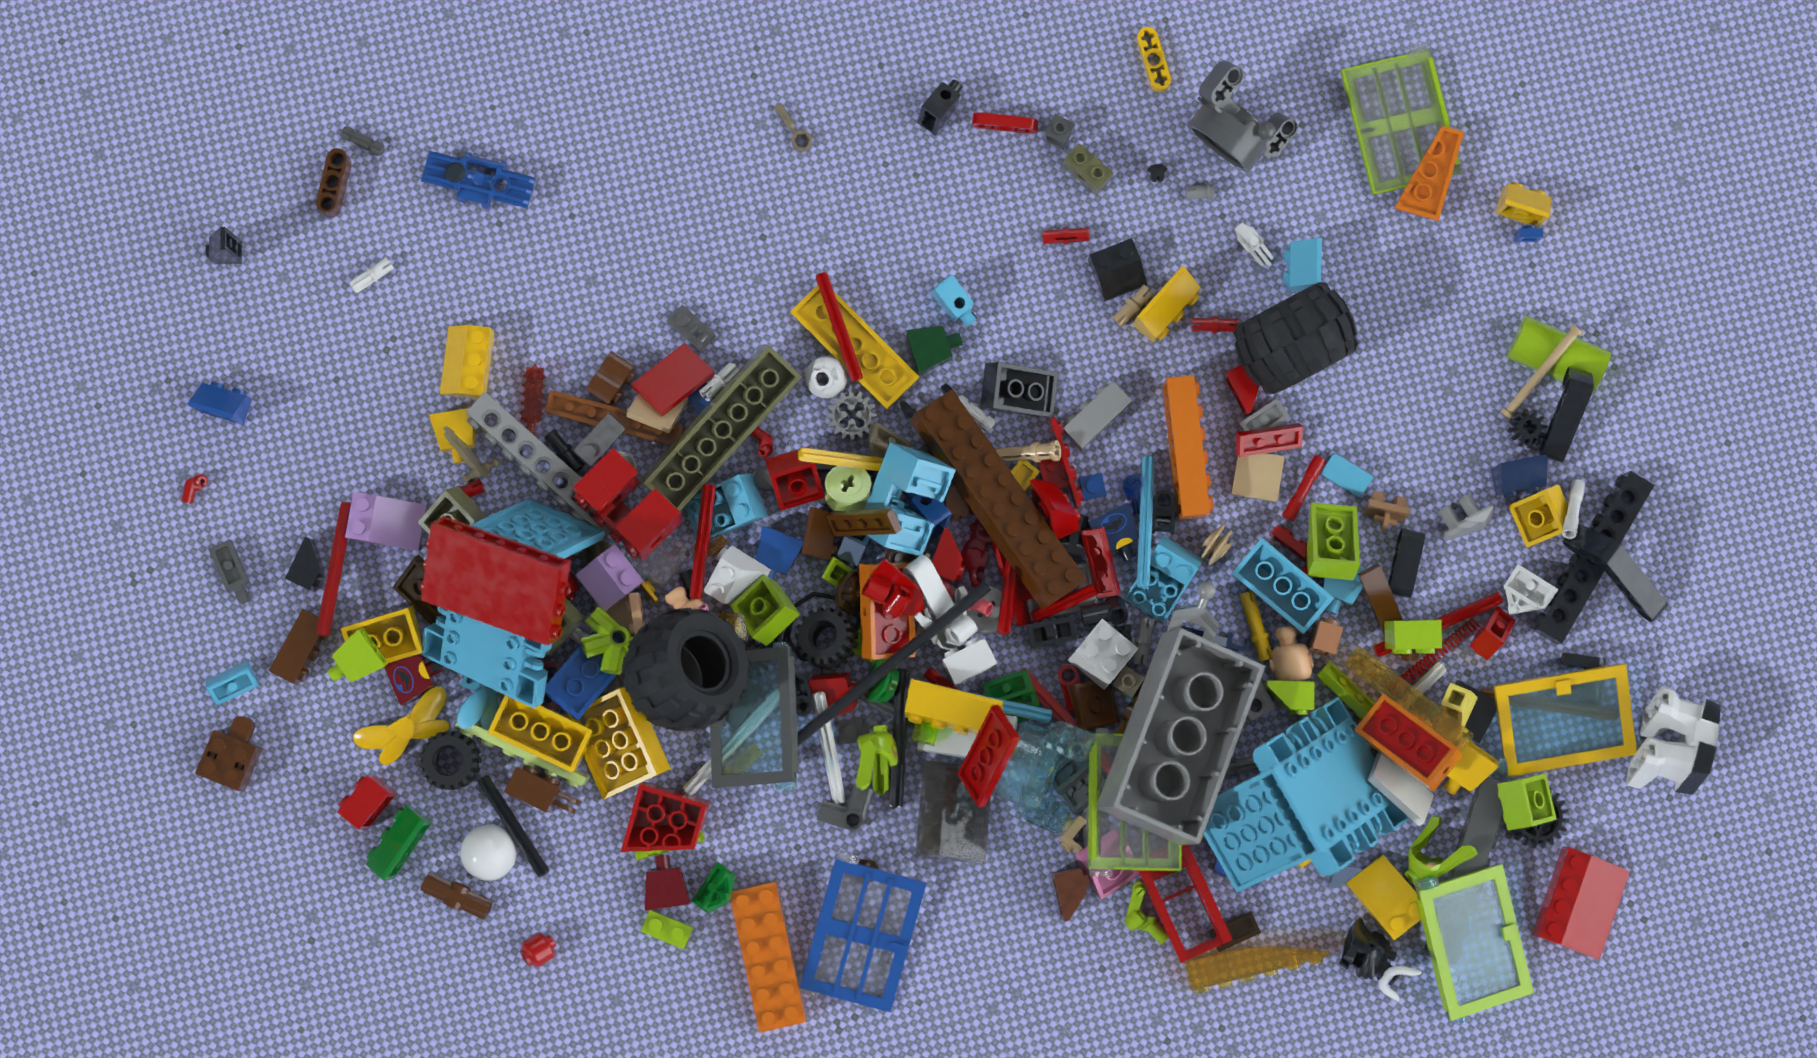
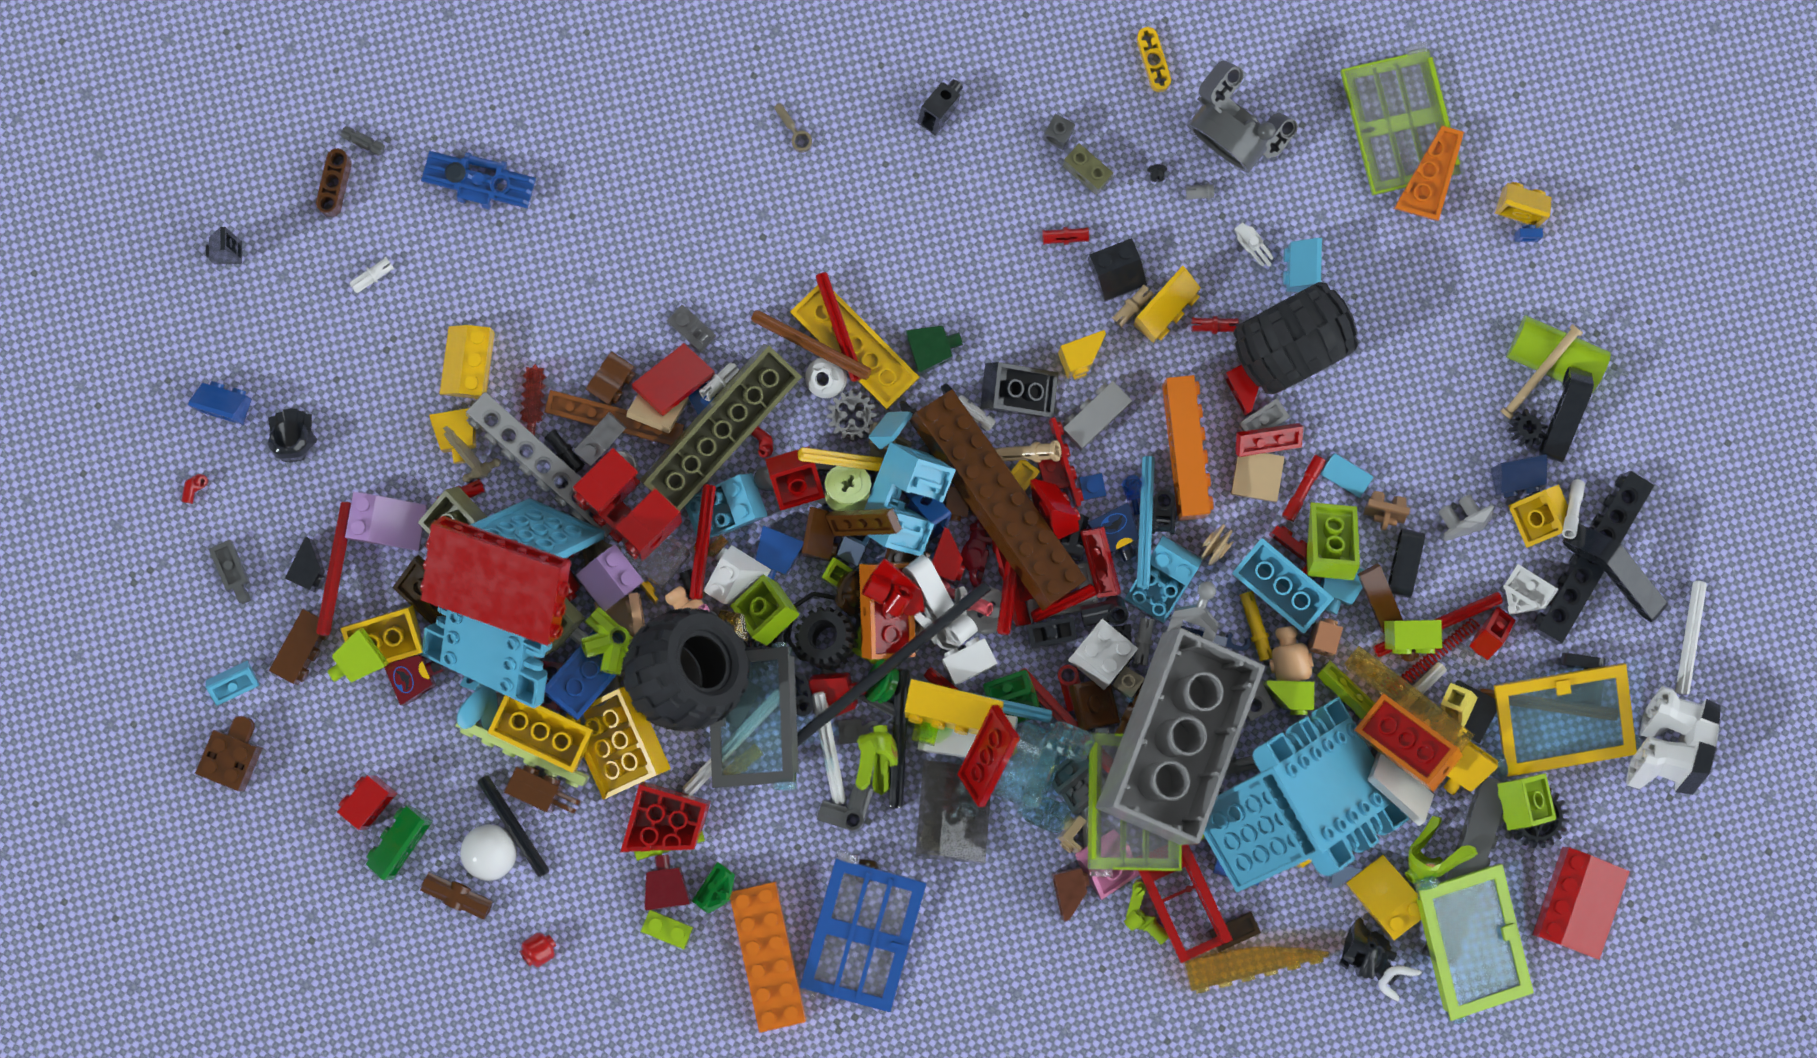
yellow piece [353,687,449,765] -> none
black tyre [419,731,482,790] -> none
medium azure torso [929,275,978,327] -> none
red beam [972,112,1039,134] -> none
none -> black hair [267,408,318,463]
none -> dark orange axle [751,310,872,380]
none -> medium azure slope [869,412,912,449]
none -> yellow slope [1058,330,1106,380]
none -> white axle [1676,581,1707,695]

